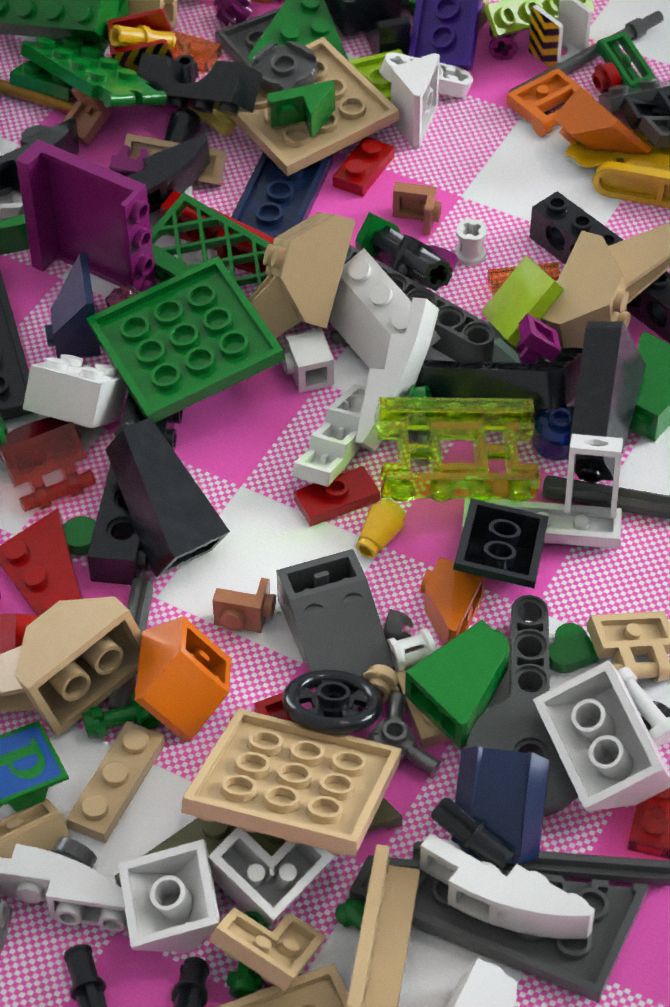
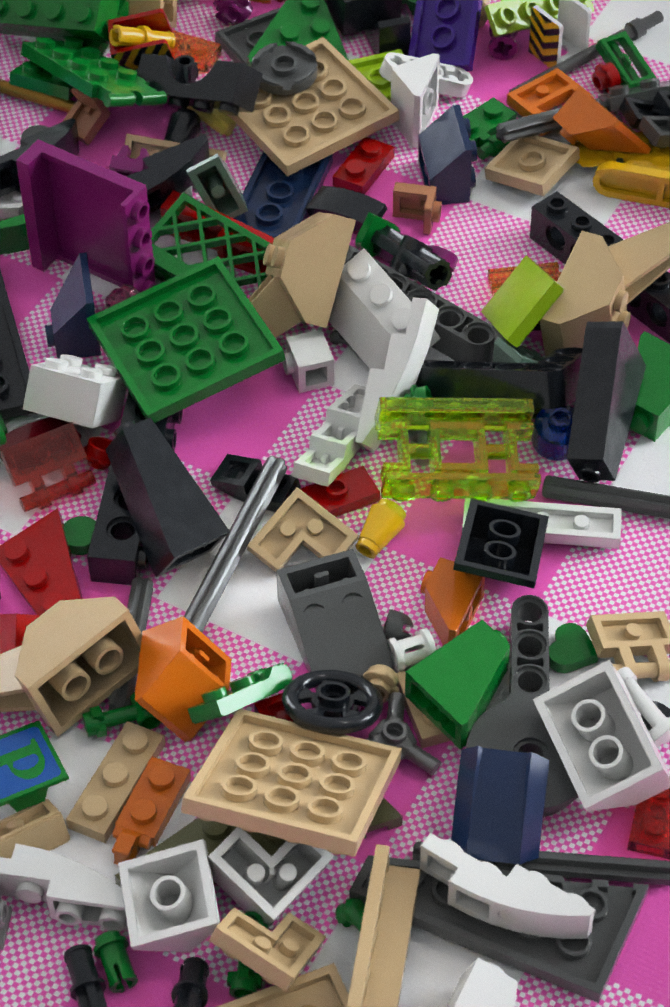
dark grey tile [51,837,97,868] -> none
nougat bracket [212,577,276,633] -> none
green slope [267,80,335,138] -> none
black axle [431,797,515,871] -> none
white bush [455,219,487,266] -> none
magenta tile [516,313,561,363] -> none
white piece [564,434,623,518] -> none
none -> red plate [82,437,112,470]
none -> green pin [93,930,138,993]
none -> orange hinge [112,756,191,865]
none -> axle [184,456,287,632]
none -> sand green slope [186,153,249,218]
none -> hinge [188,663,293,724]
none -> black slope [210,454,301,512]
none -> tan plate [247,487,359,572]
none -> black slope [306,186,388,231]
none -> dark blue slope [418,105,477,205]
none -> green plate [463,97,517,160]
none -> tan plate [484,135,580,197]
none -> dark grey axle [496,98,608,143]

